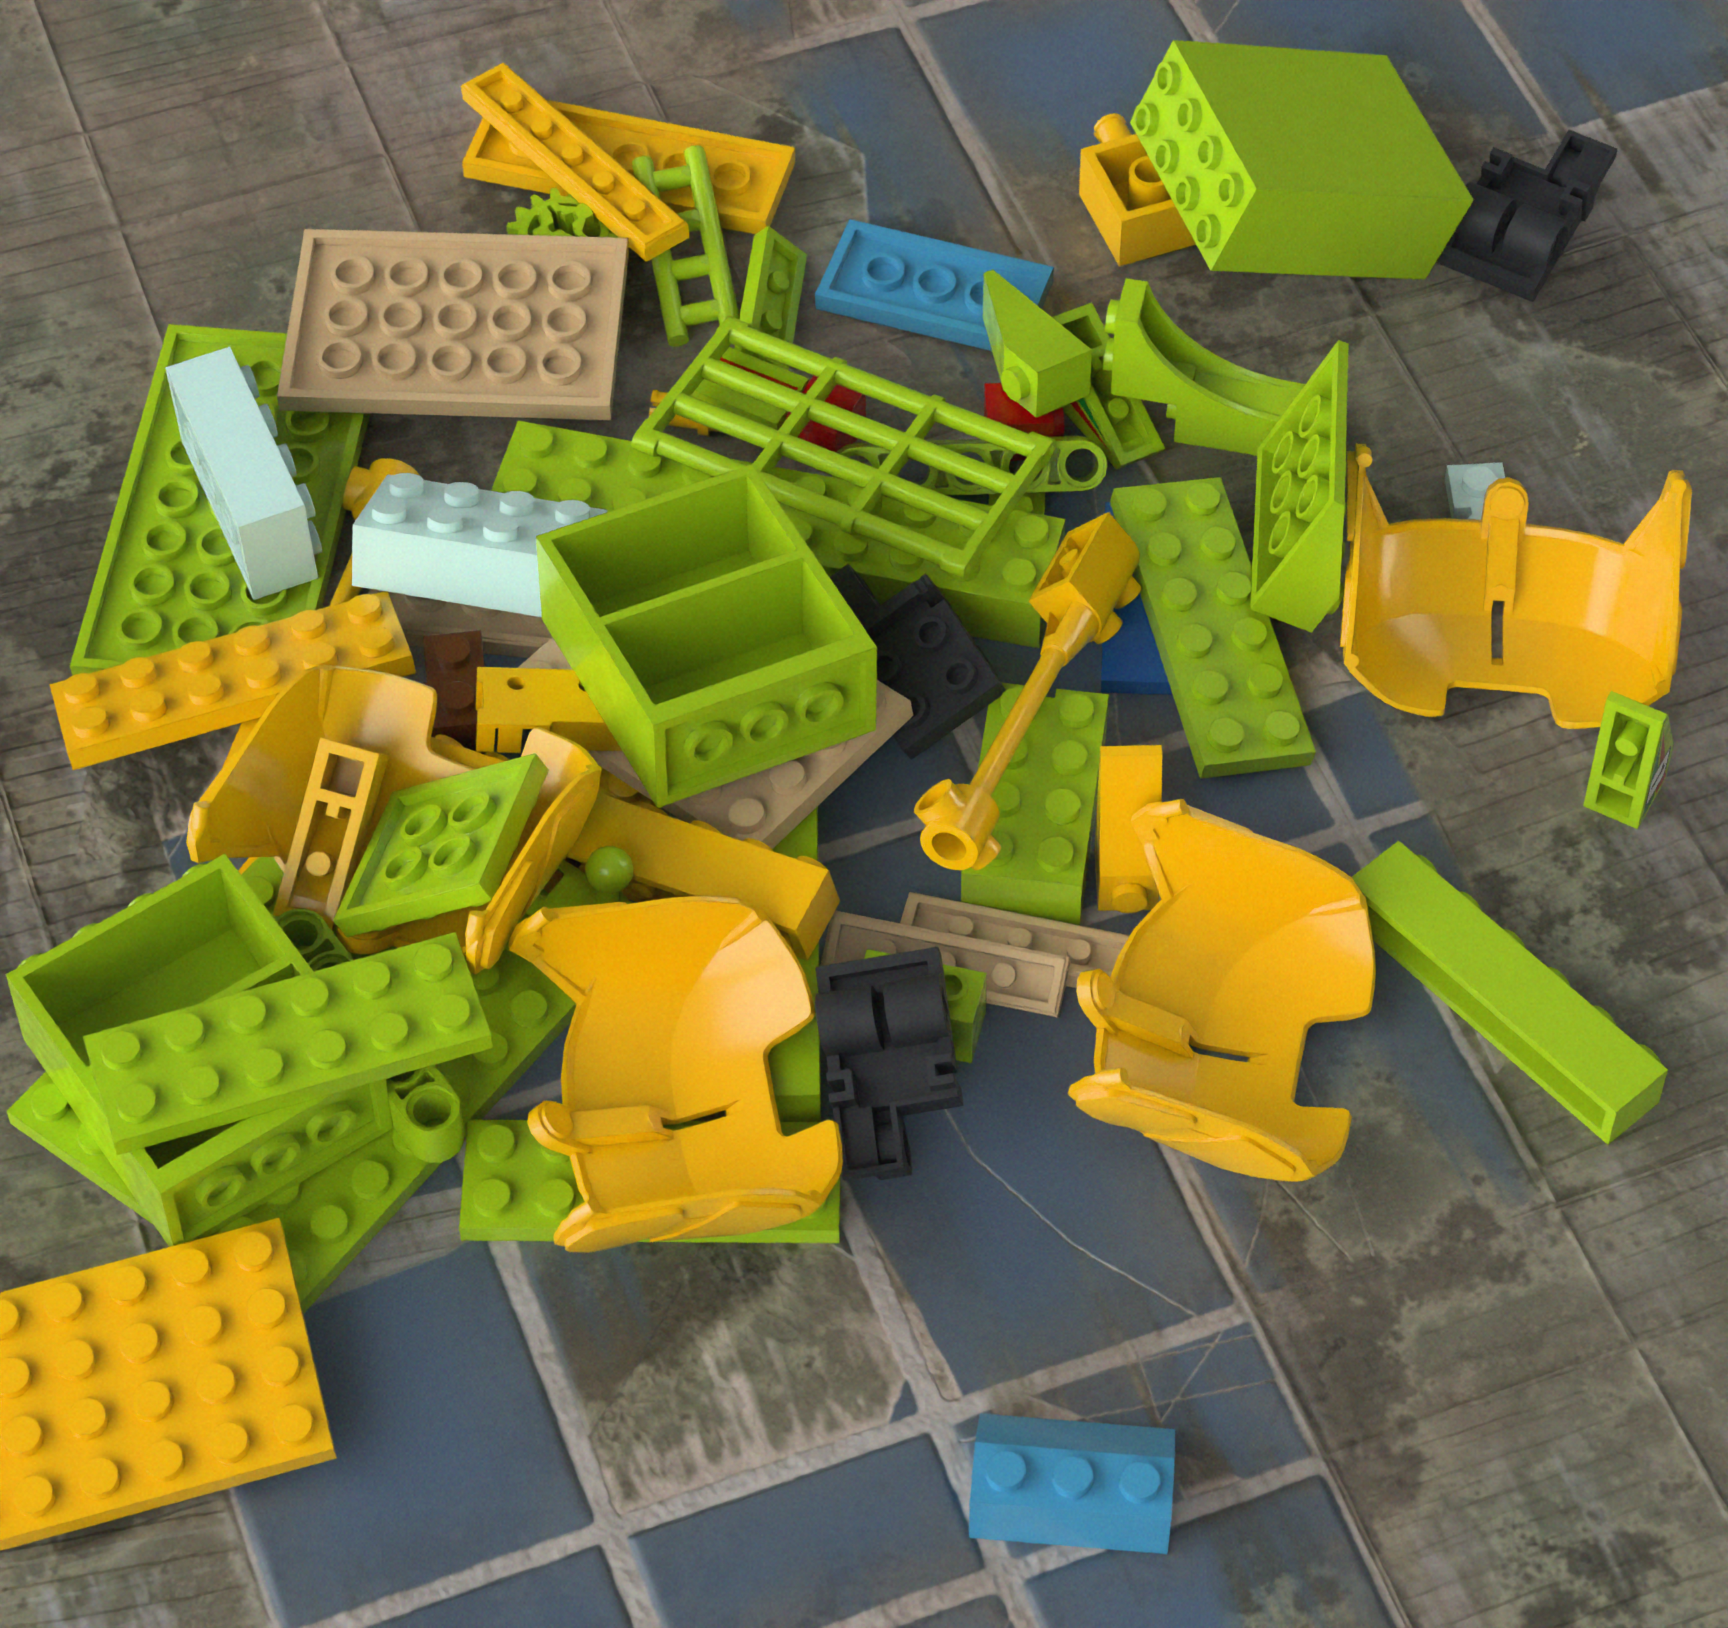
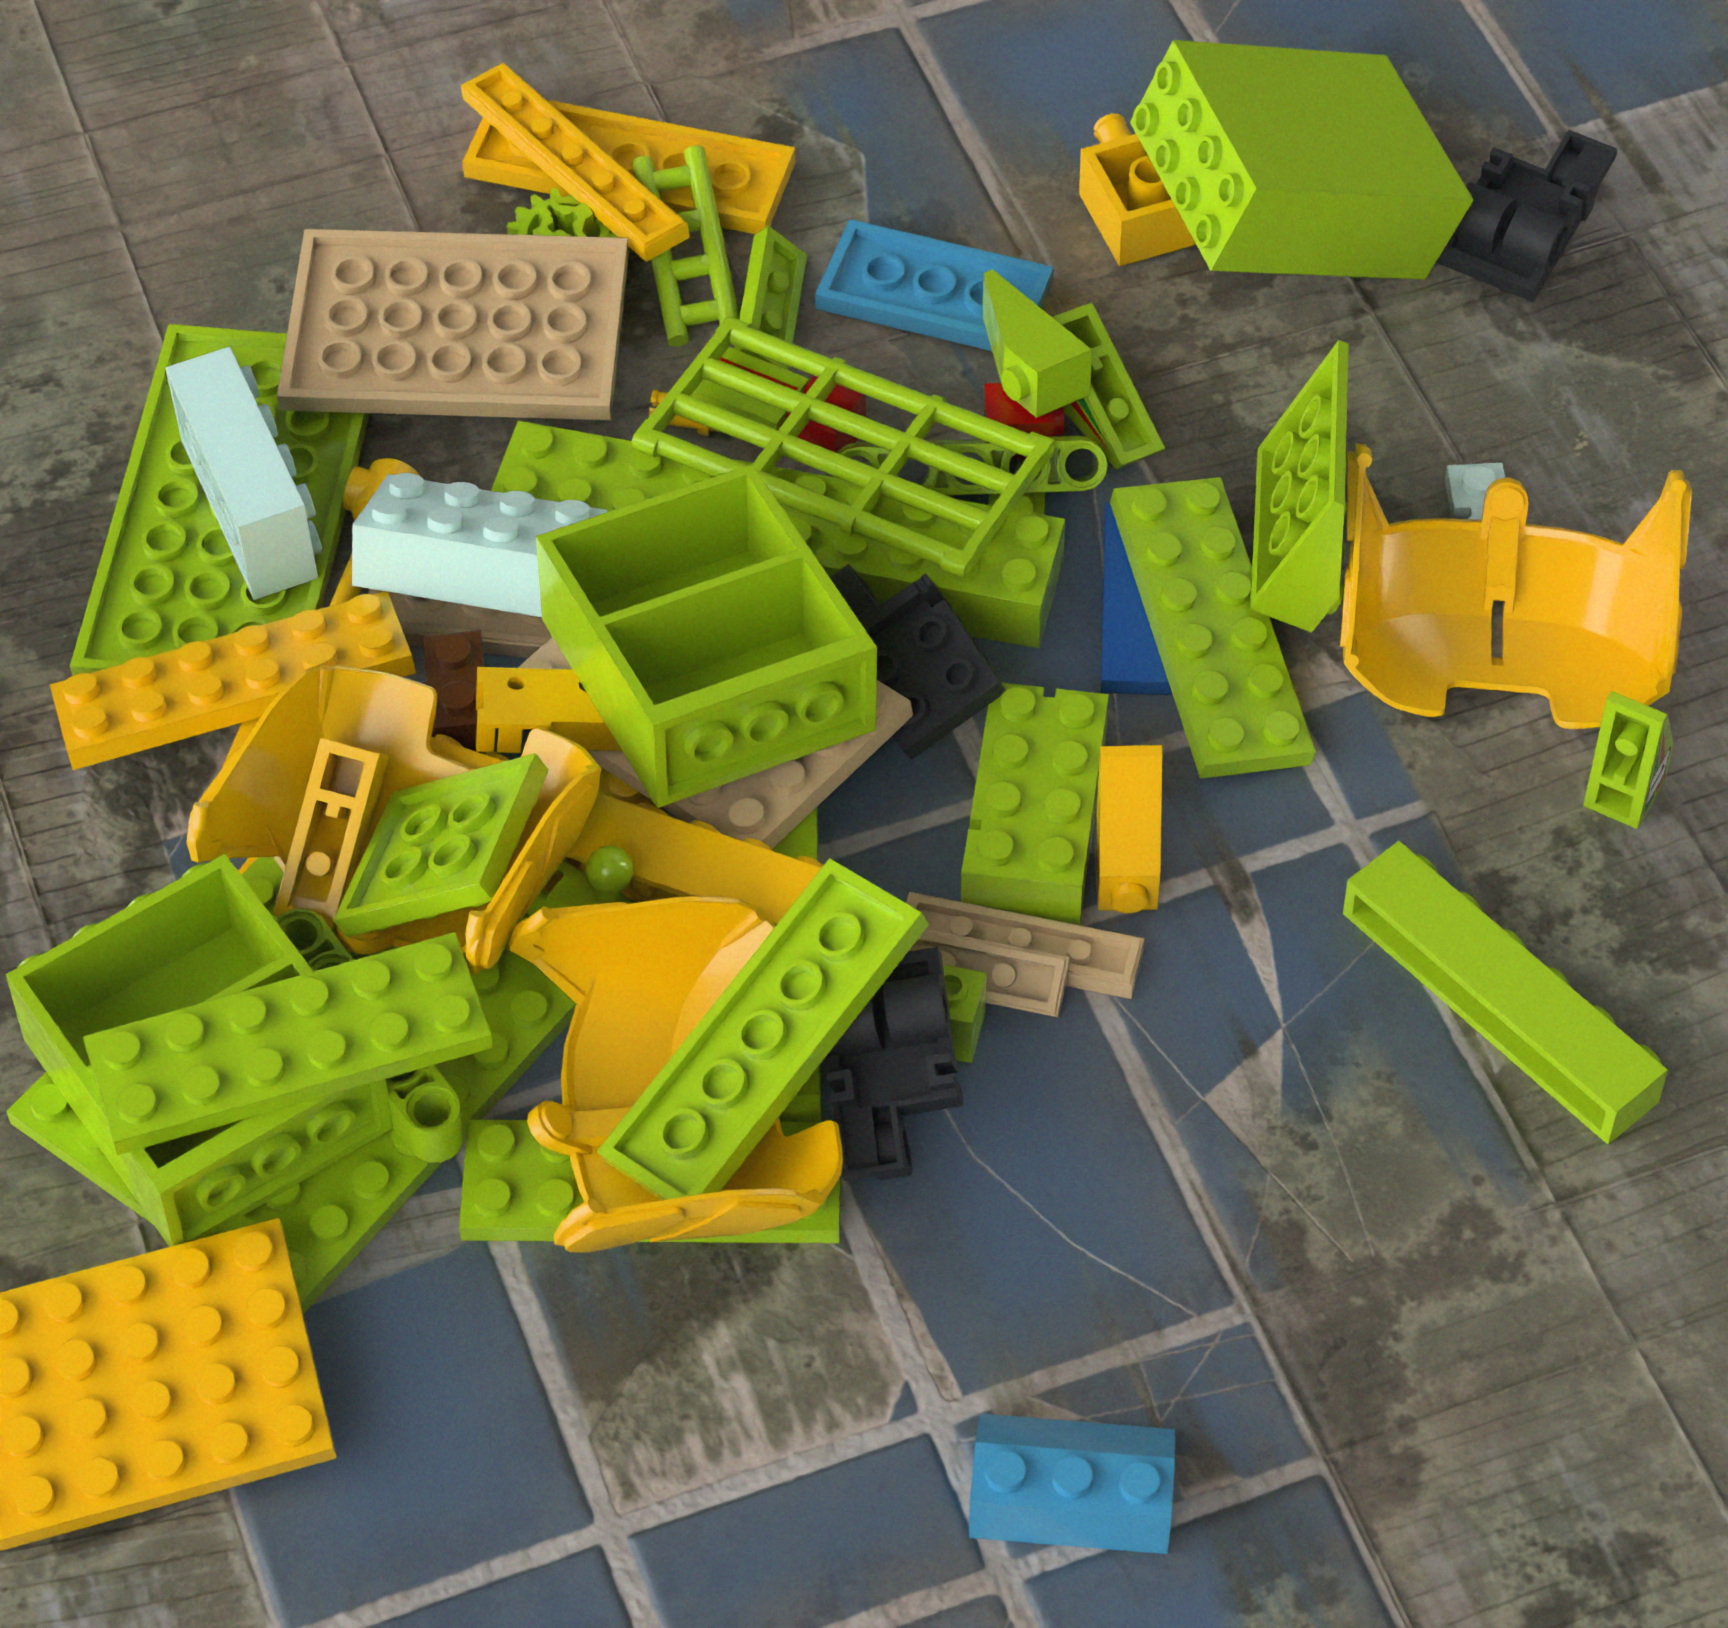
yellow bar [914,512,1142,870] -> none
yellow piece [1068,799,1376,1182] -> none
lime arch [1103,278,1305,456] -> none
none -> lime plate [597,858,929,1200]

